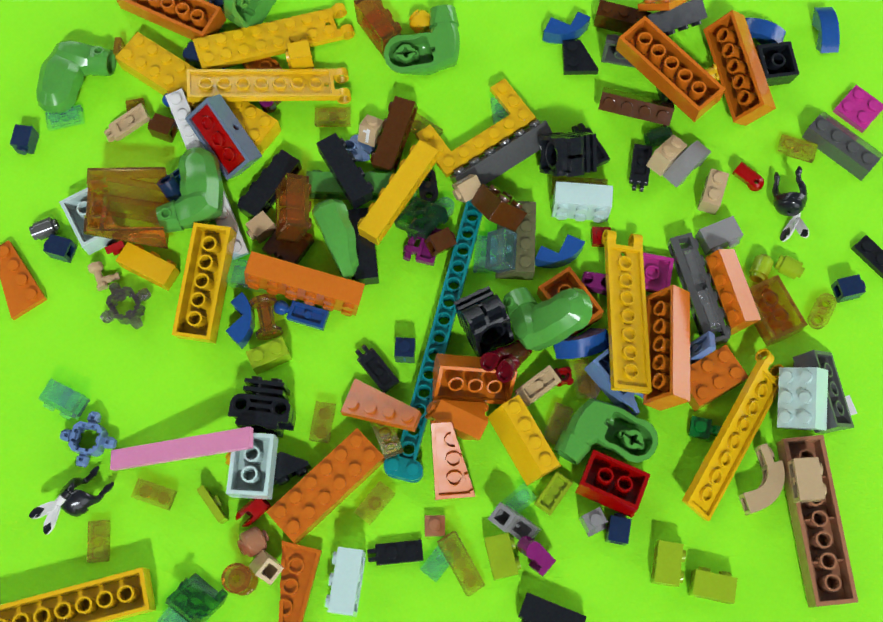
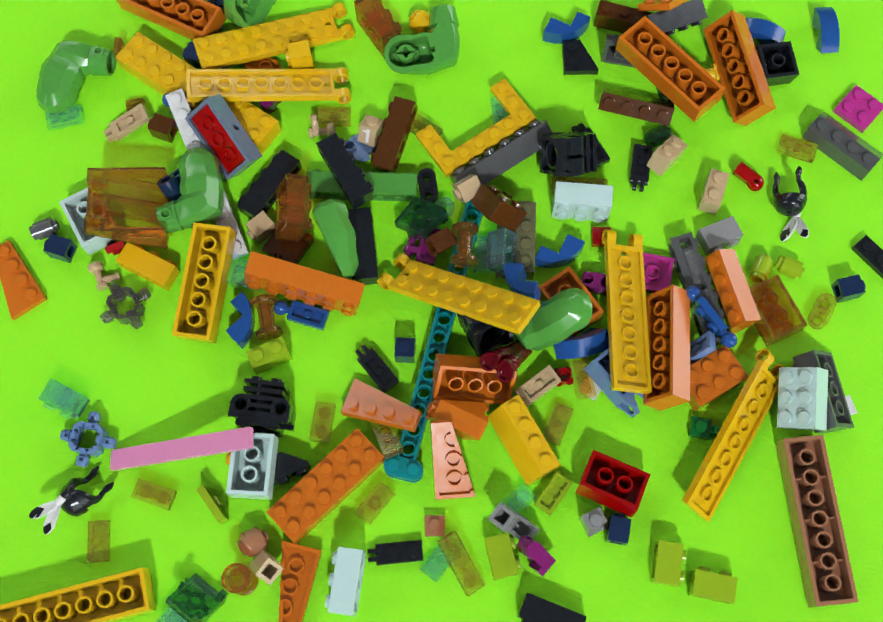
dark blue brick [10,124,39,155] -> none
red piece [235,499,272,527] -> none
yellow brick [357,140,439,246] -> none
bright green piece [554,398,658,465] -> none
light grey brick [663,140,711,187] -> none
tan arch [738,443,785,516] -> none
tan brick [787,457,827,503] -> none
none -> tan piece [308,114,336,139]
none -> yellow hinge [377,253,541,335]
none -> clear orange piece [451,222,479,267]
none -> blue brick [503,263,541,300]
none -> blue plate [686,286,737,348]

